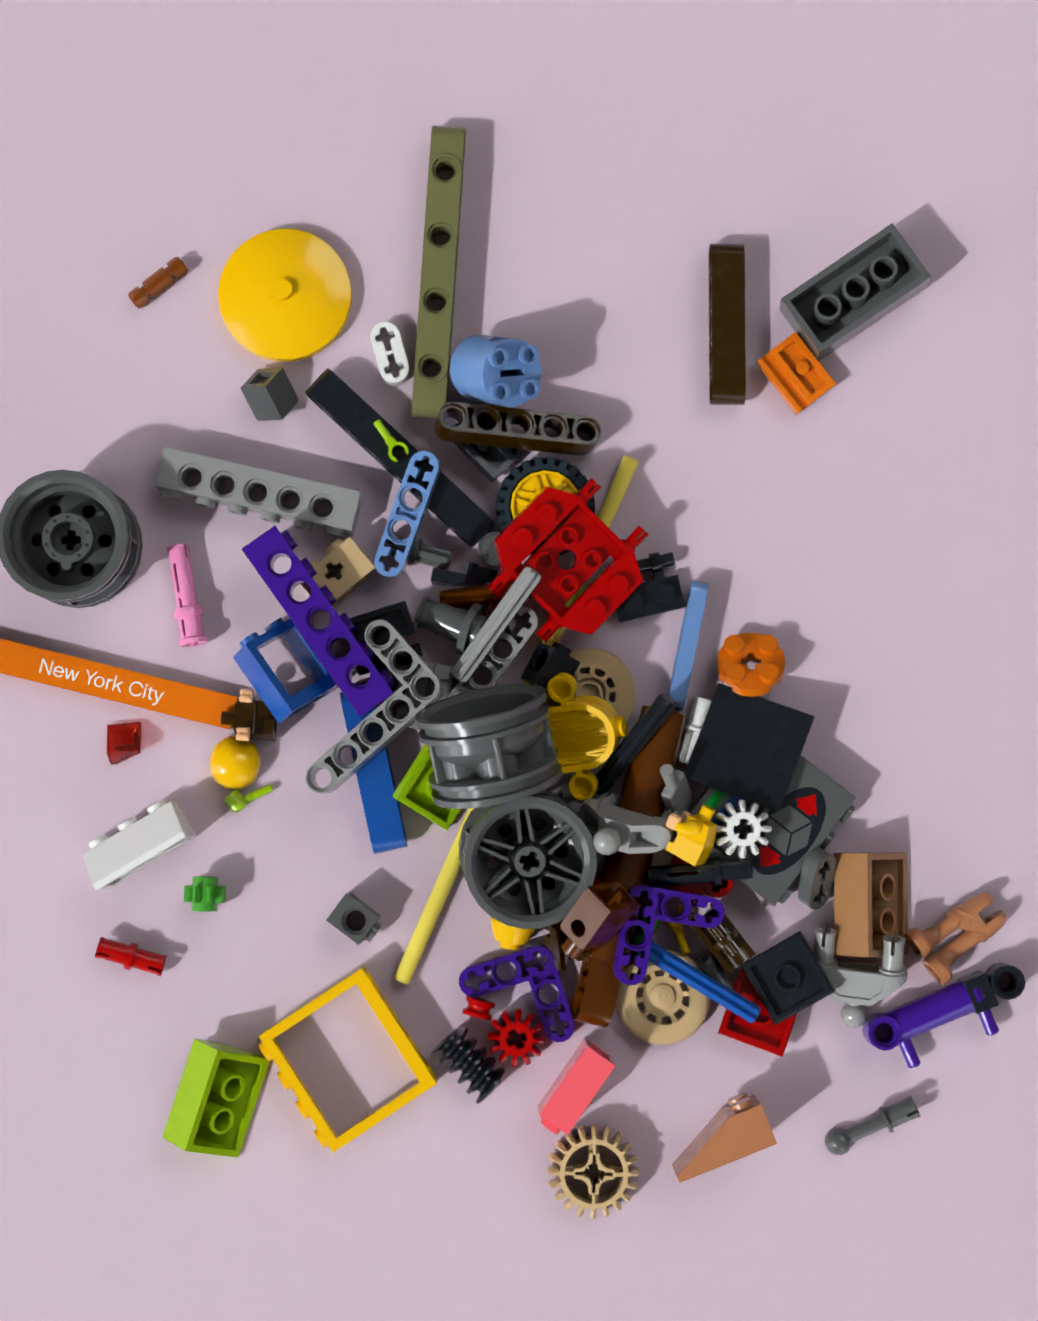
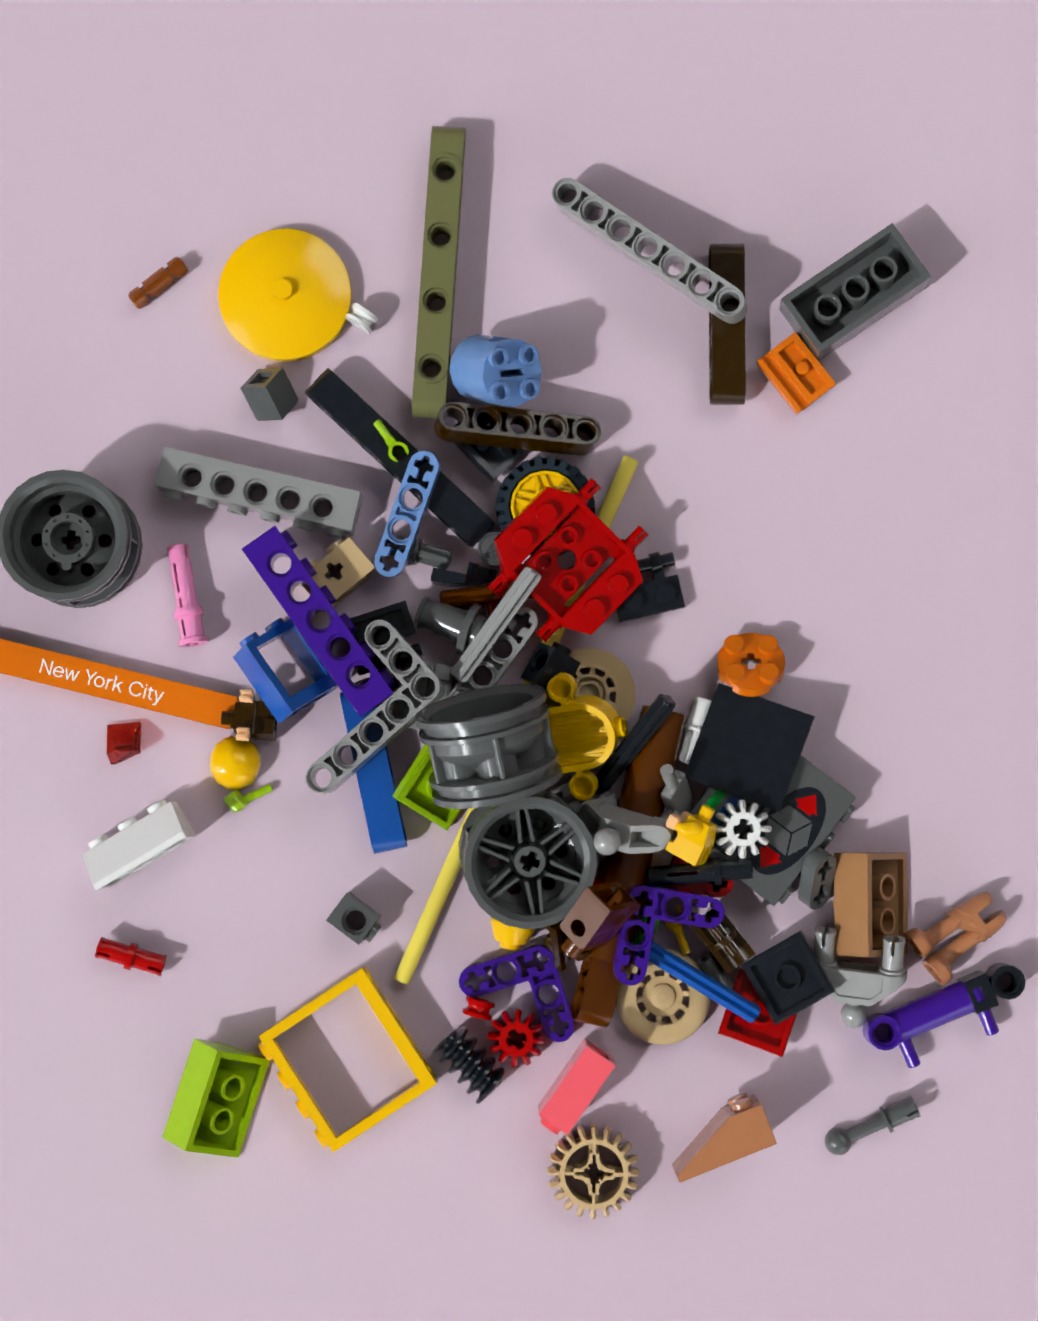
bright green gear [184,876,226,912] -> none
white beam [370,322,410,386] -> none
medium blue beam [668,580,709,711] -> none
none -> white bush [345,303,379,334]
none -> light grey beam [552,178,747,324]

